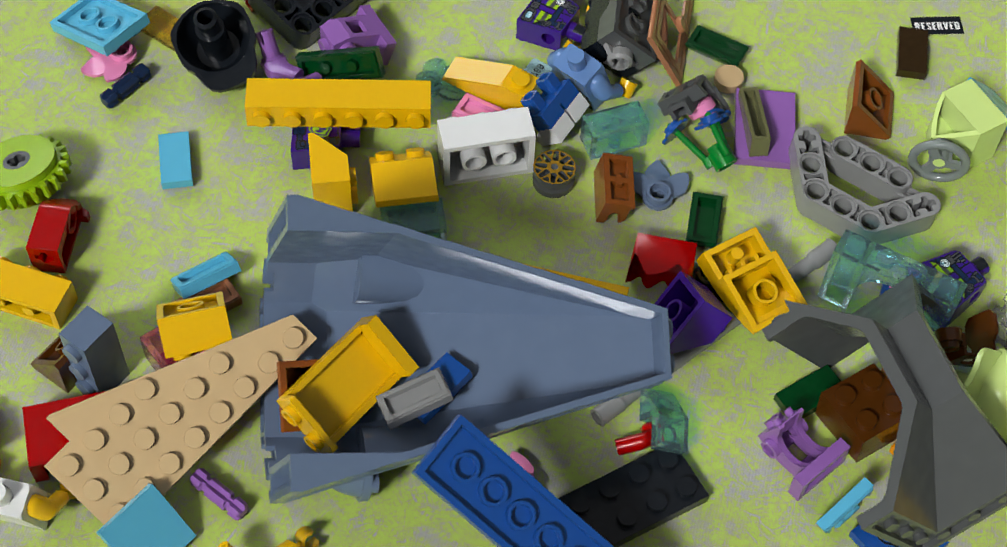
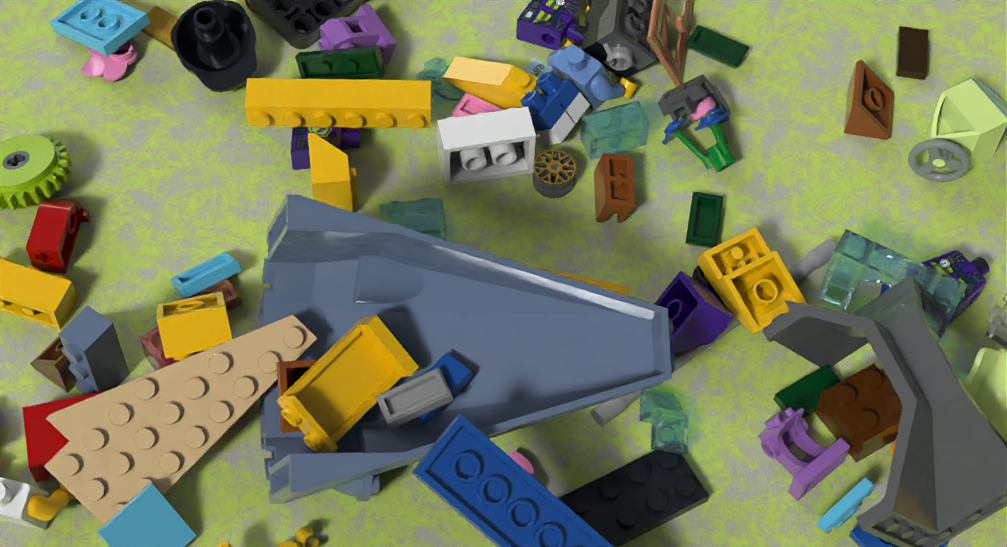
dark blue axle [99,63,151,109] -> none
medium azure tile [158,131,193,189] -> none
medium lavender axle [190,468,249,521] -> none
medium lavender arm [255,28,322,79] -> none
yellow slope [369,147,439,208] -> none
red arm [615,422,662,456] -> none
red piece [625,233,697,288] -> none
sand blue plate [633,160,689,211] -> none
tan tile [713,65,744,94] -> none
medium lavender tile [734,88,795,169] -> none
olive piece [738,87,771,157] -> none
light grey piece [788,126,941,248] -> none
black sticker [910,16,964,35] -> none
reddish brown piece [934,309,999,367] -> none

